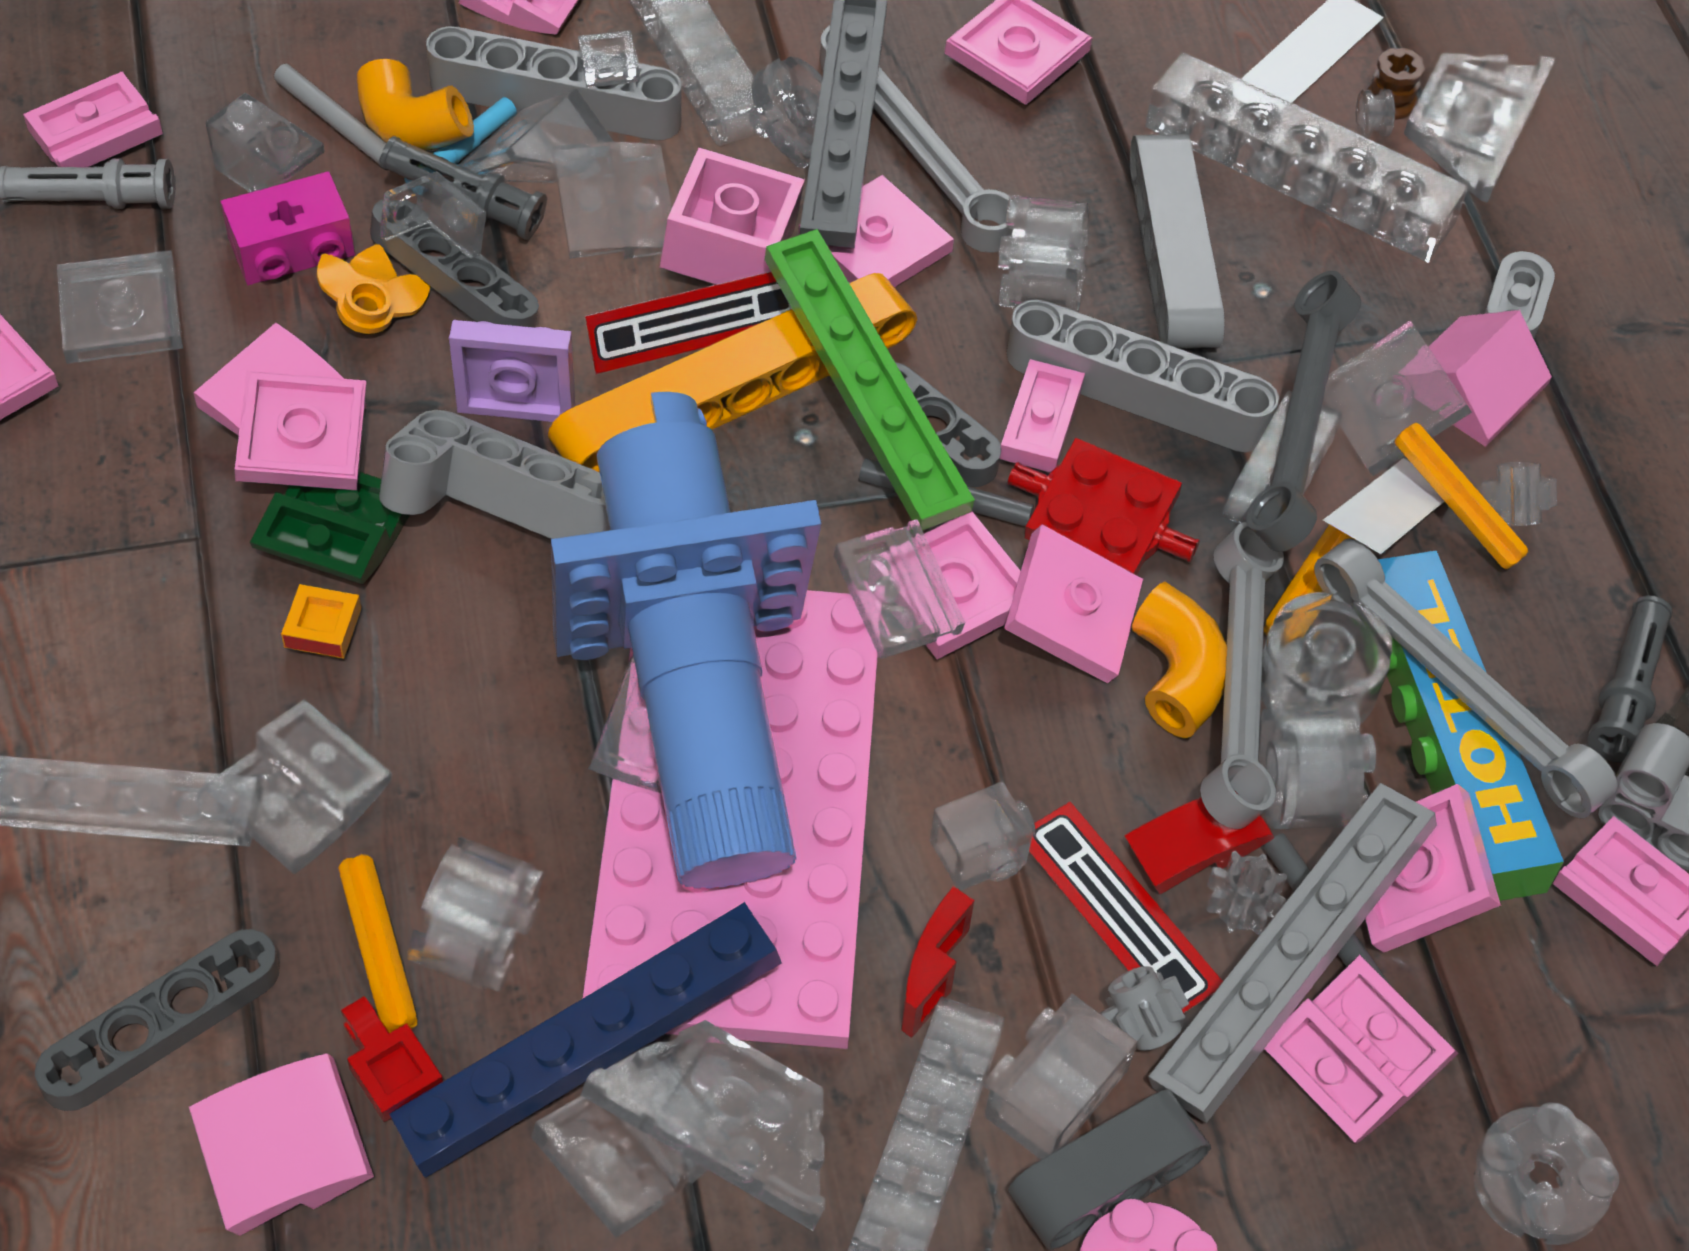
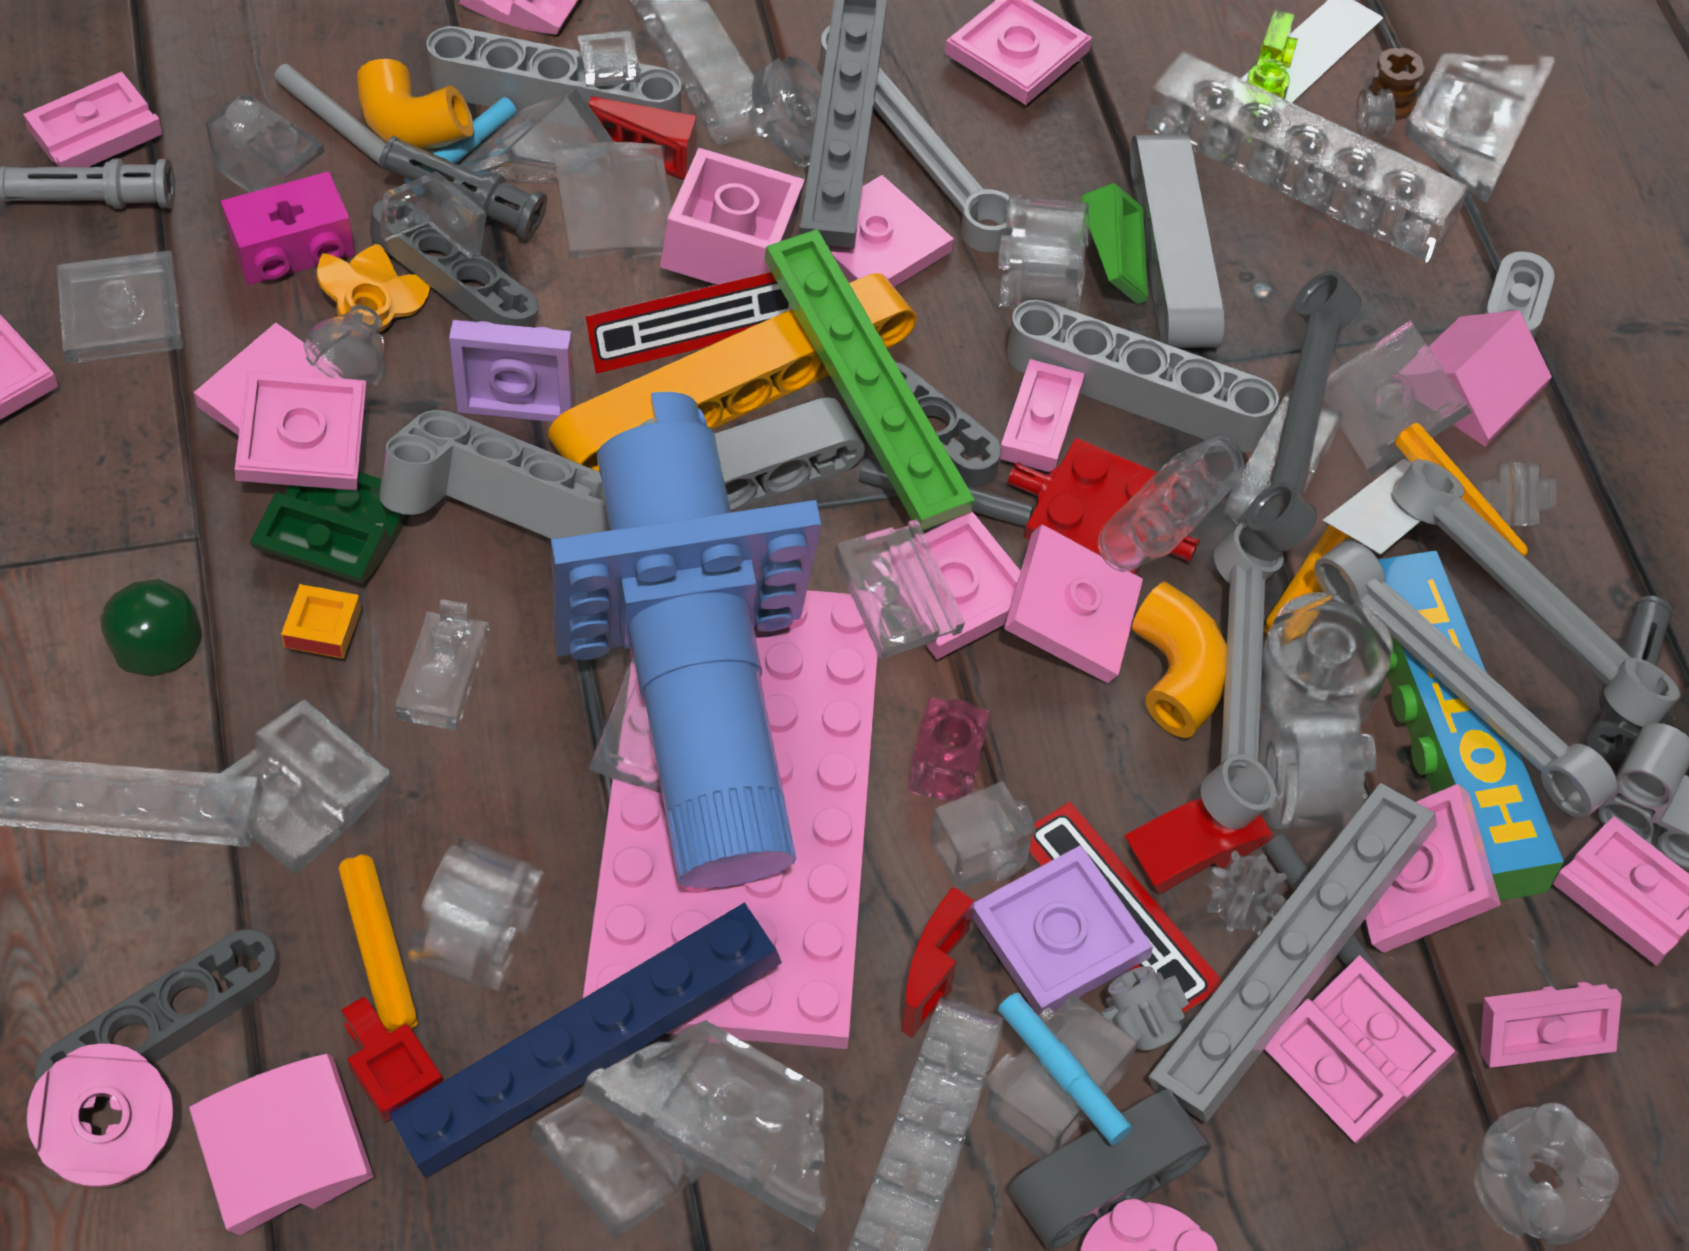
none -> bright pink plate [27,1044,173,1188]
none -> dark green hair [100,579,202,676]
none -> clear piece [303,305,386,386]
none -> clear plate [395,599,490,731]
none -> red slope [588,96,697,179]
none -> light grey beam [639,397,865,511]
none -> clear pink brick [908,697,991,806]
none -> lavender plate [972,845,1153,1019]
none -> medium azure piece [998,993,1133,1145]
none -> bright green slope [1081,183,1148,304]
none -> clear beam [1098,436,1245,572]
none -> clear neon green plate [1245,10,1299,112]
none -> light grey piece [1393,459,1680,727]
none -> bright pink plate [1480,982,1622,1068]

